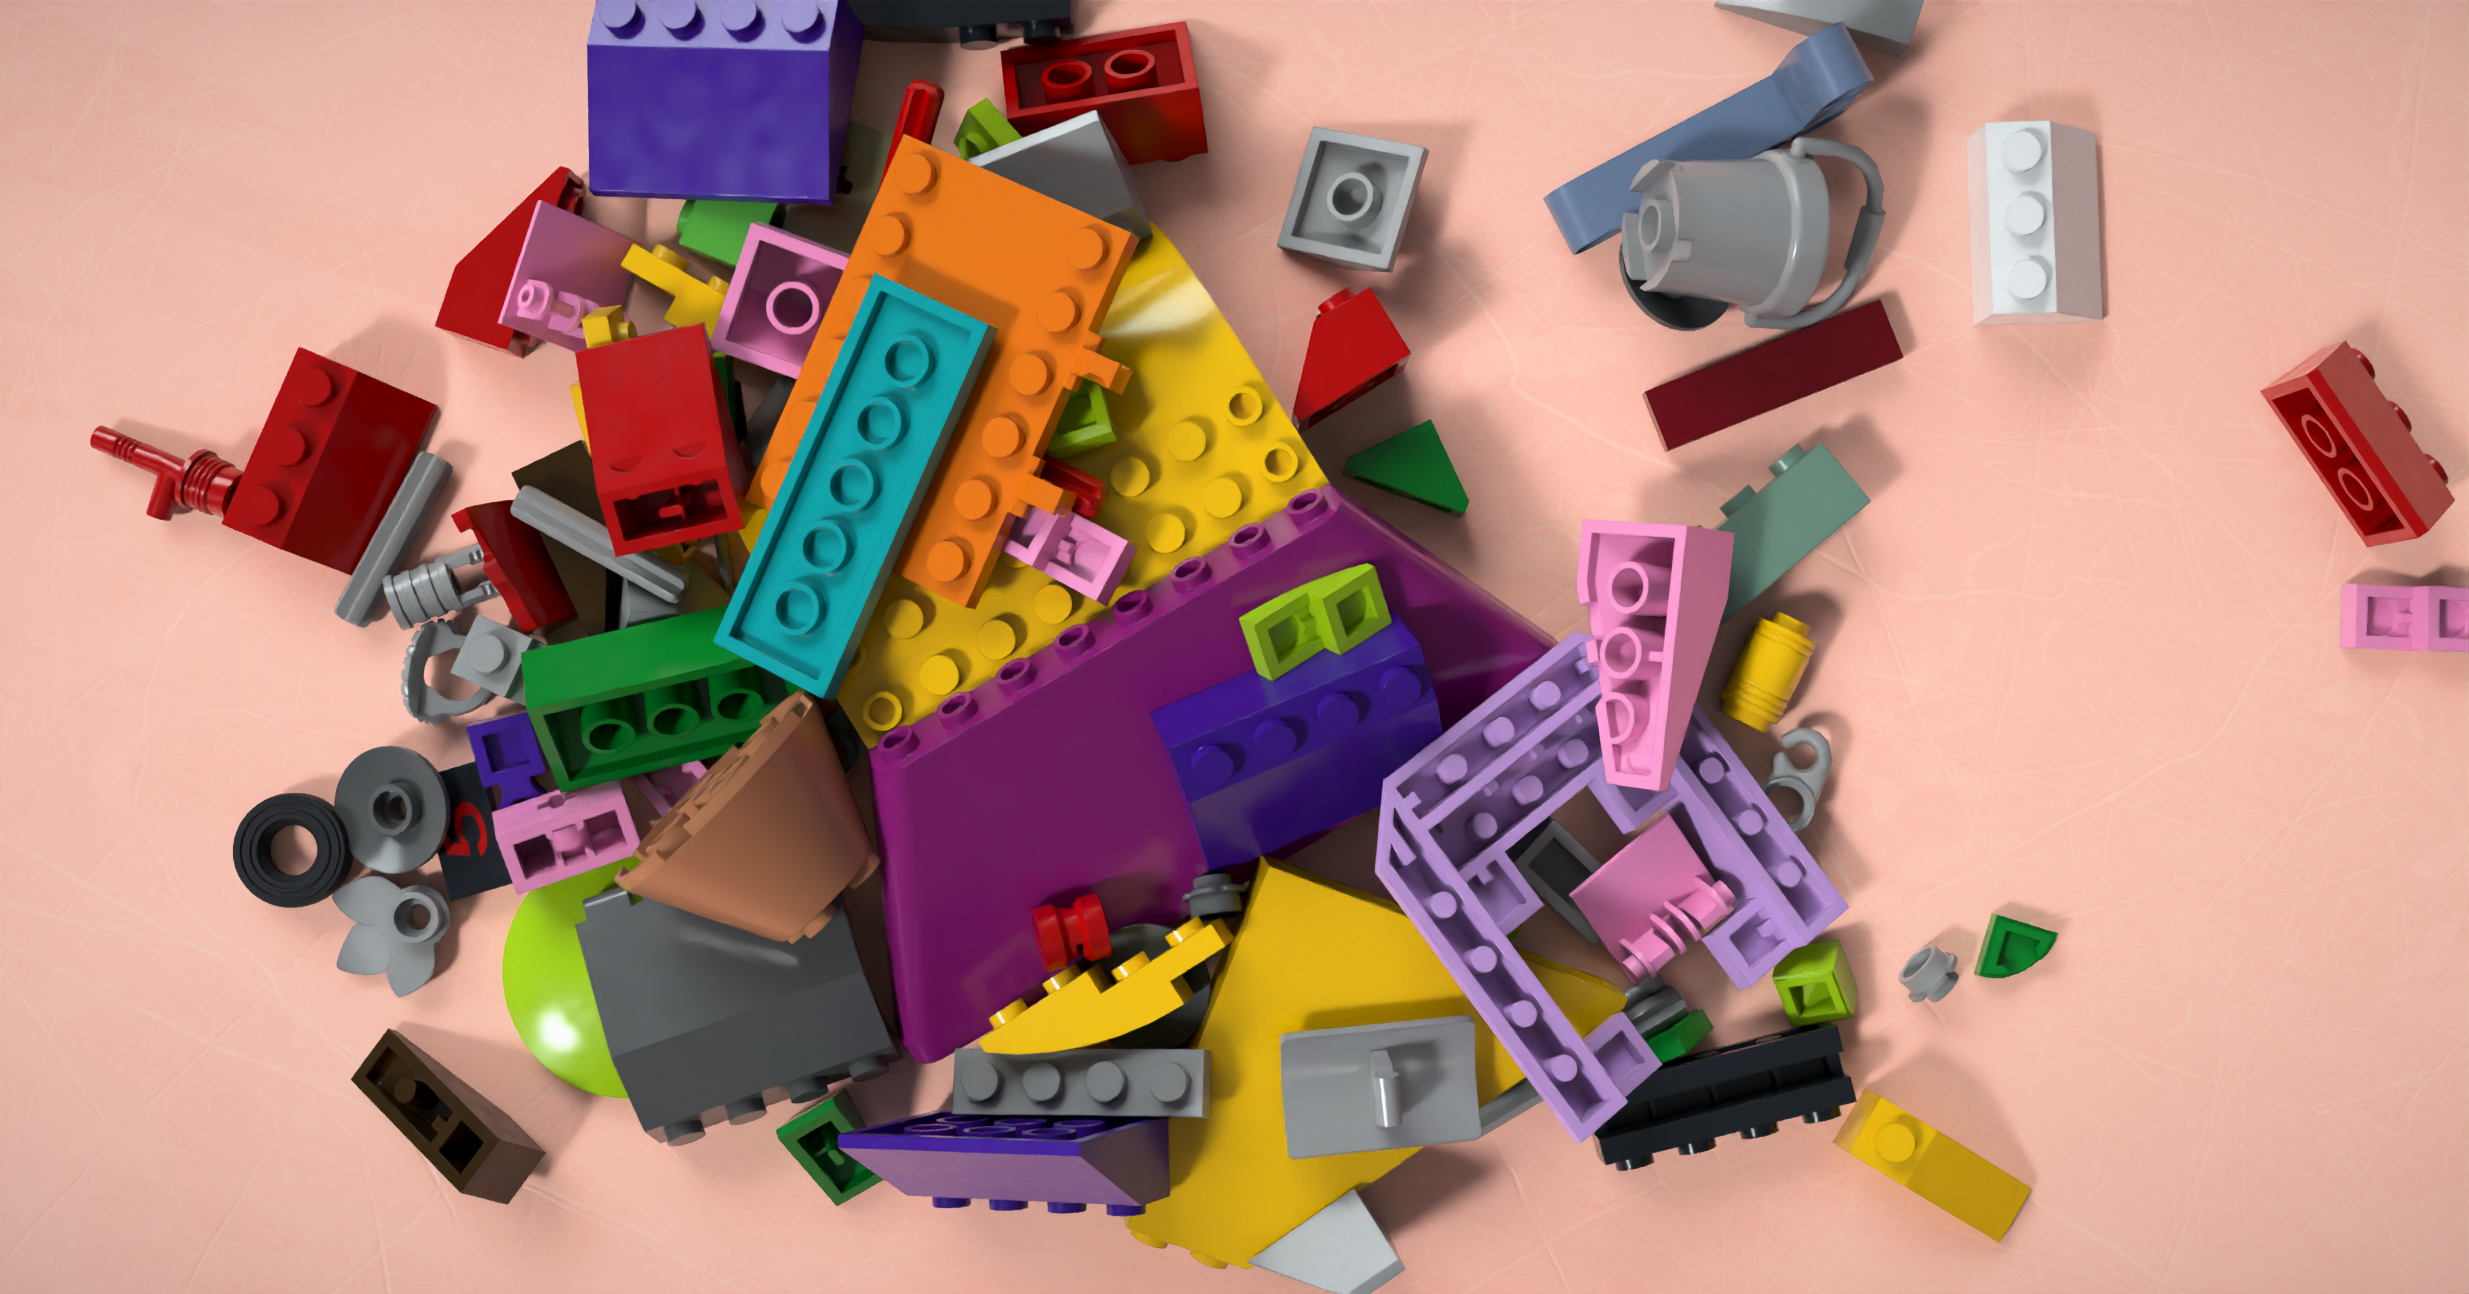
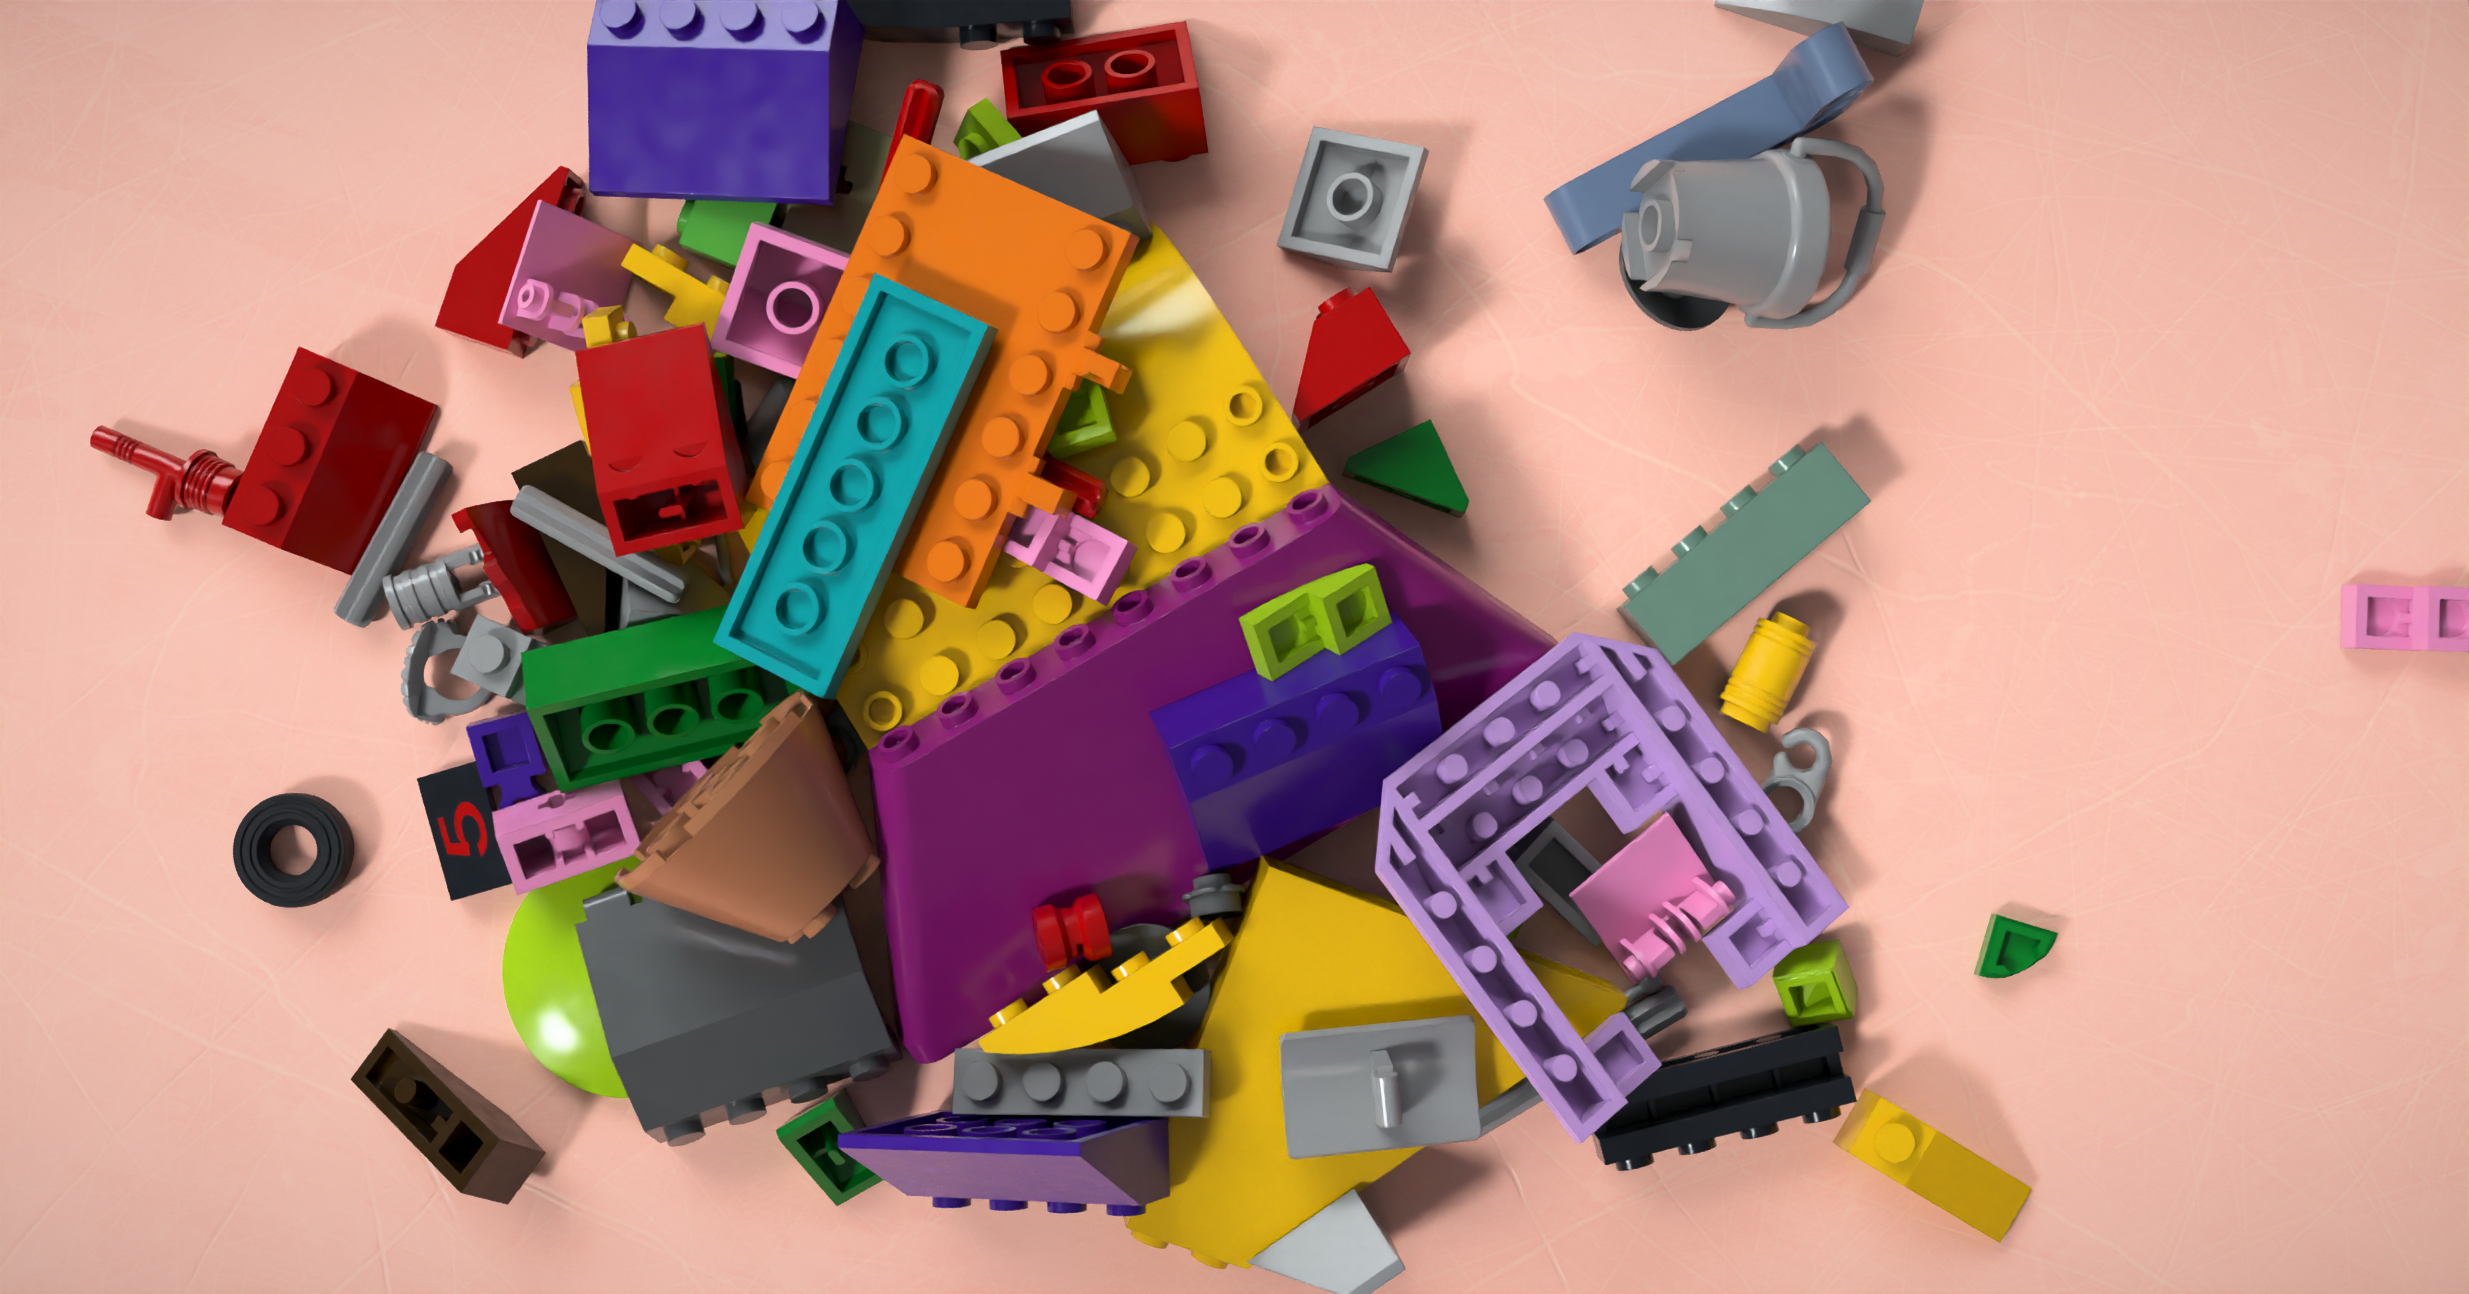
light grey plate [332,876,452,998] -> none
dark grey dish [334,745,450,874] -> none
bright pink wedge [1576,519,1735,791] -> none
dark red tile [1642,299,1904,453] -> none
green tile [1645,1008,1714,1063] -> none
light grey plate [1898,943,1959,1003] -> none
white slope [1966,120,2103,326] -> none
red slope [2260,340,2455,548] -> none

